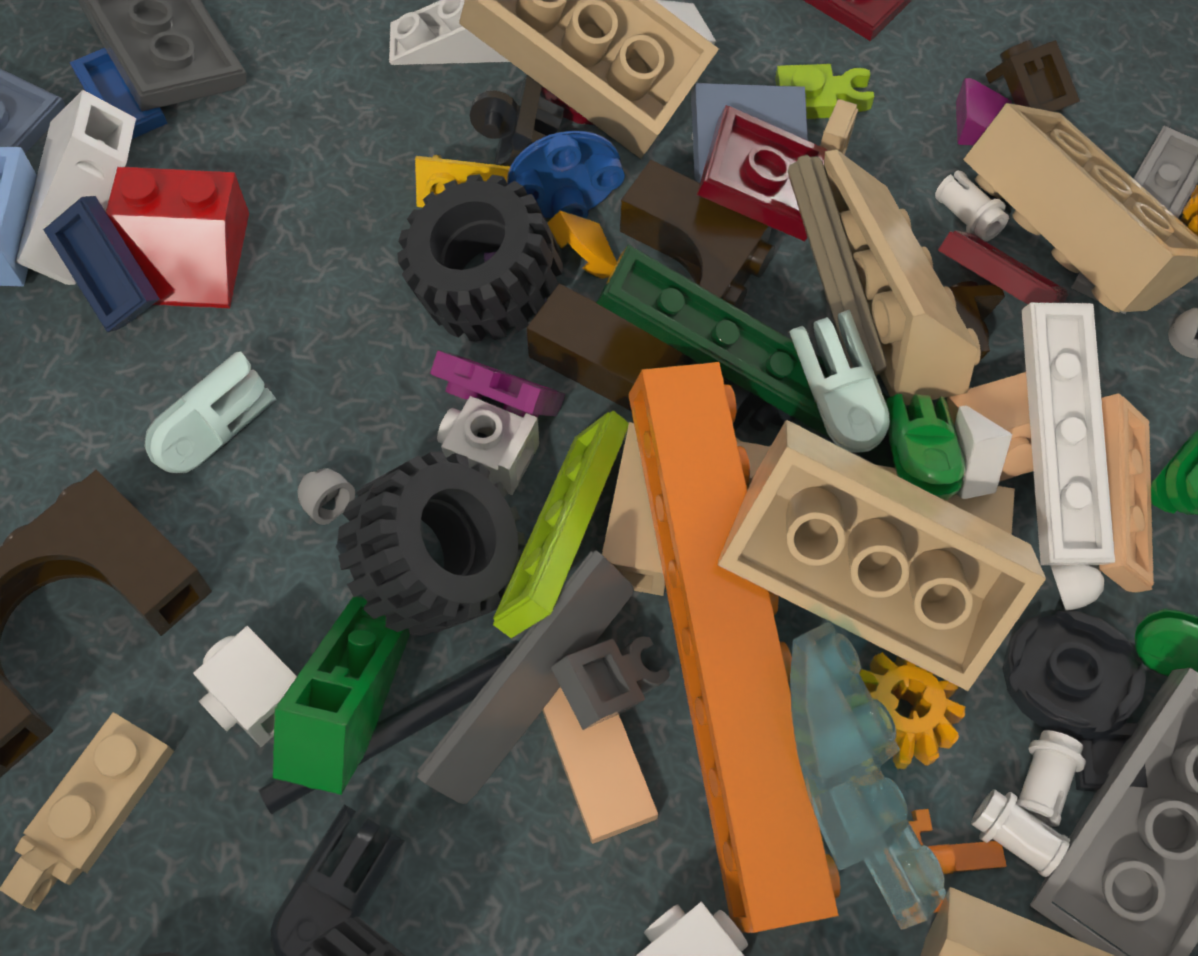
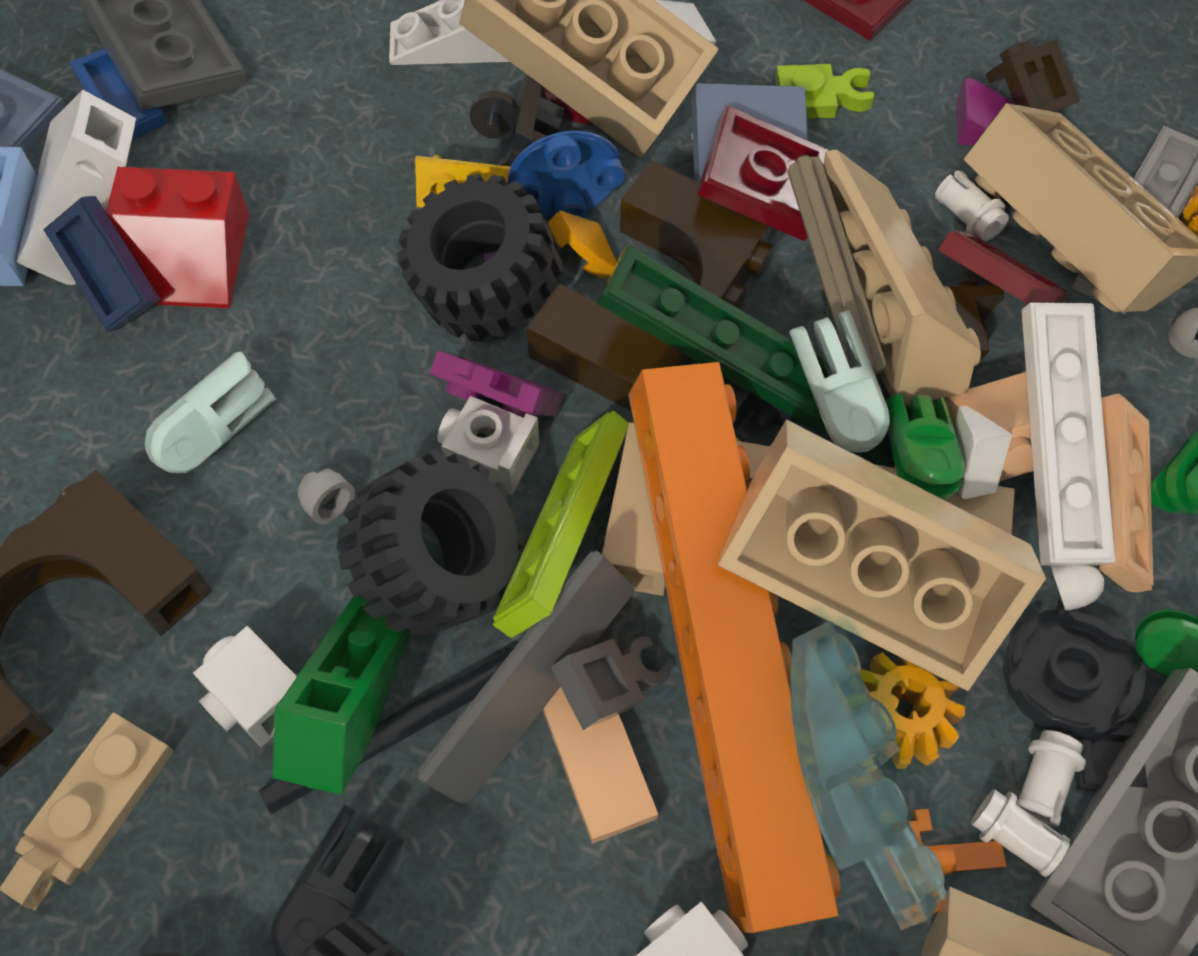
tan tile [820,99,858,155] -> none

